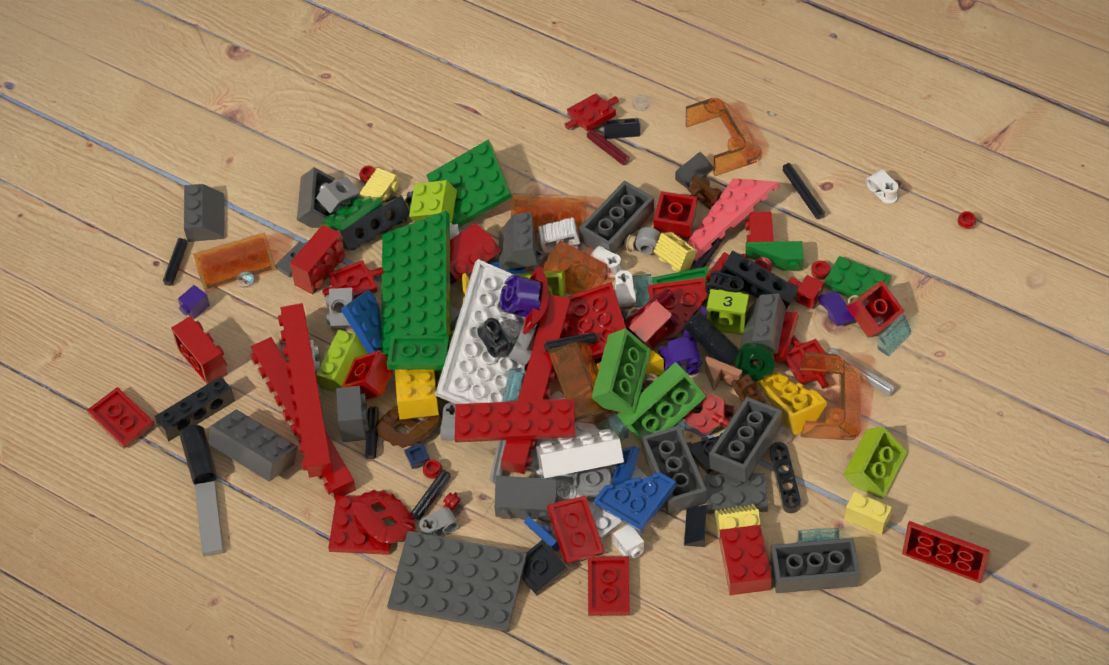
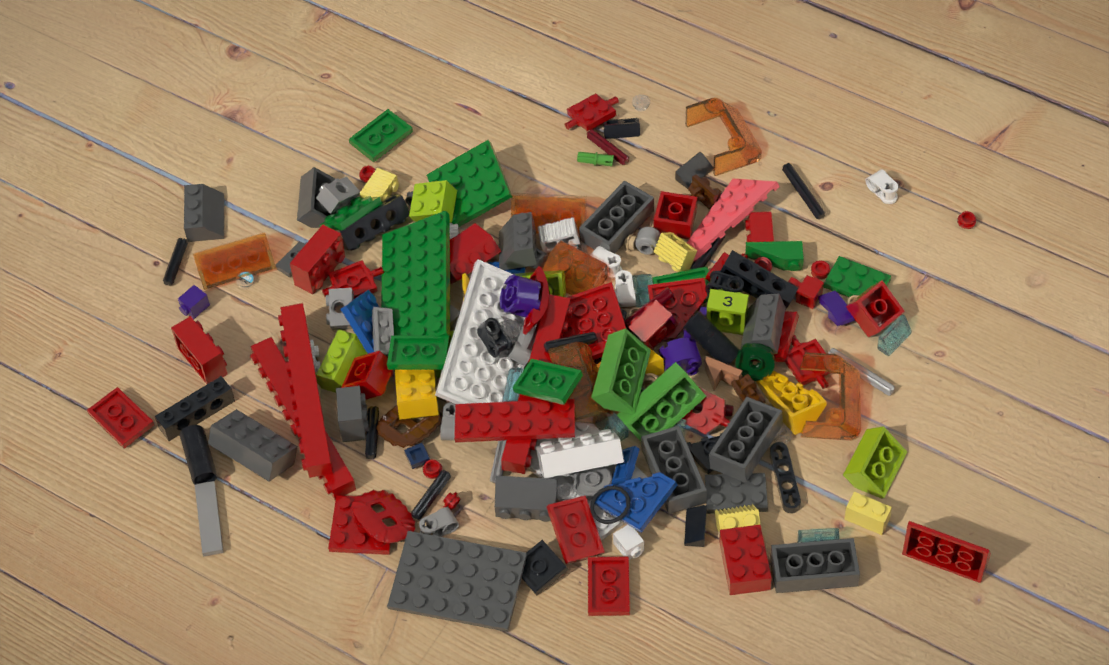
blue plate [524,516,560,552] -> none
none -> green plate [349,109,413,162]
none -> light grey plate [372,307,394,357]
none -> green plate [512,359,583,405]
none -> bright green axle [577,152,614,167]
none -> black piece [590,486,631,524]

